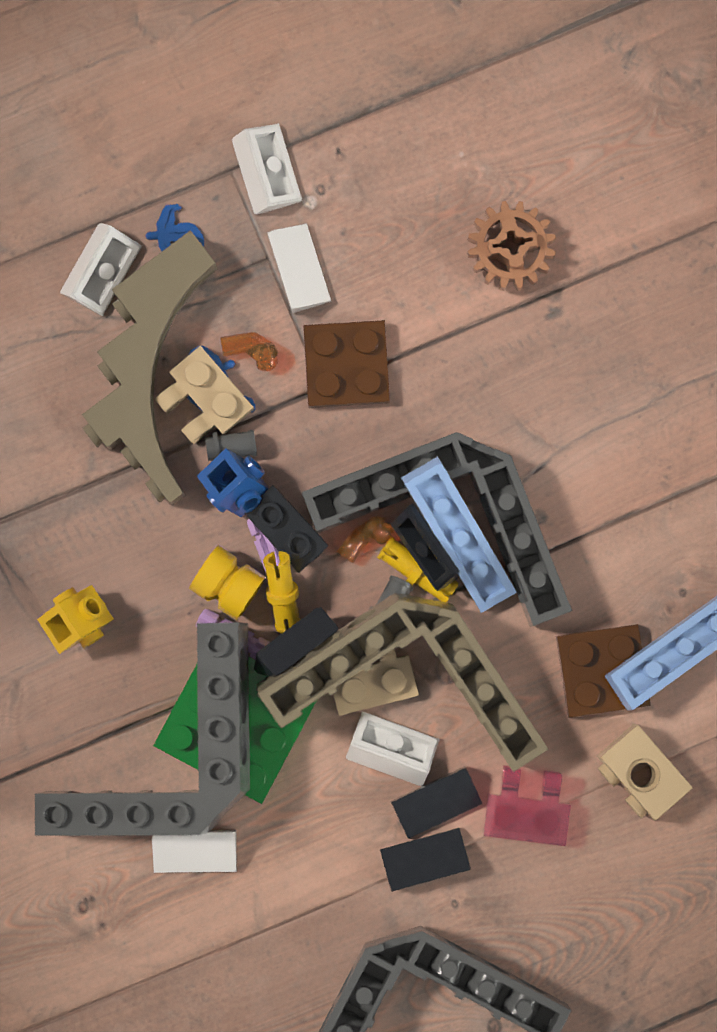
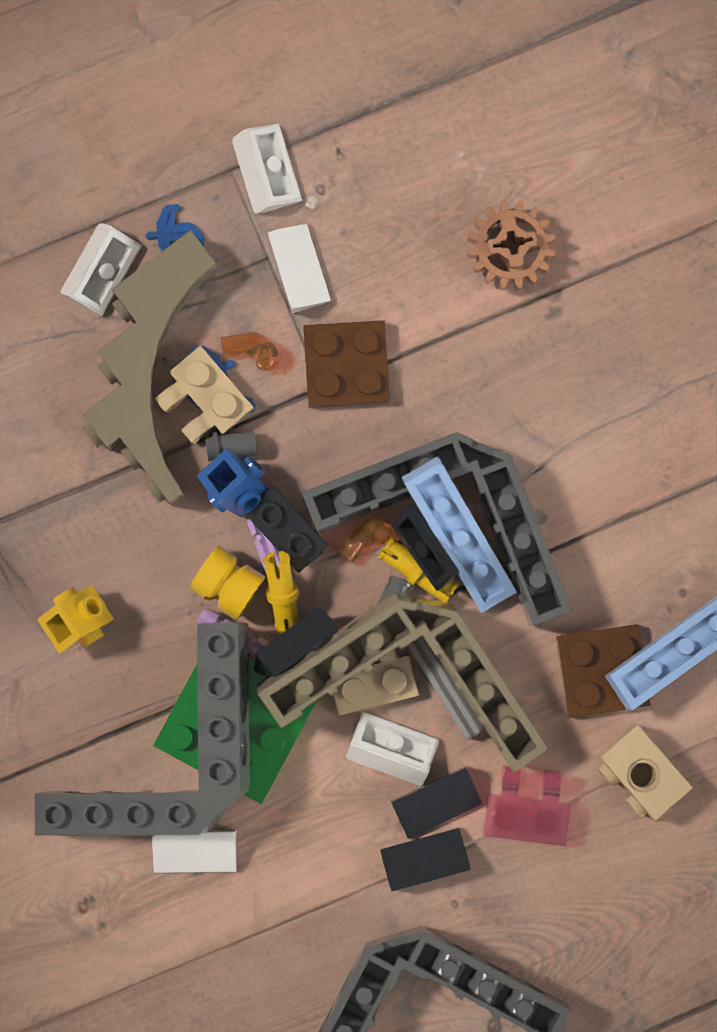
none -> light grey axle [407,635,484,739]

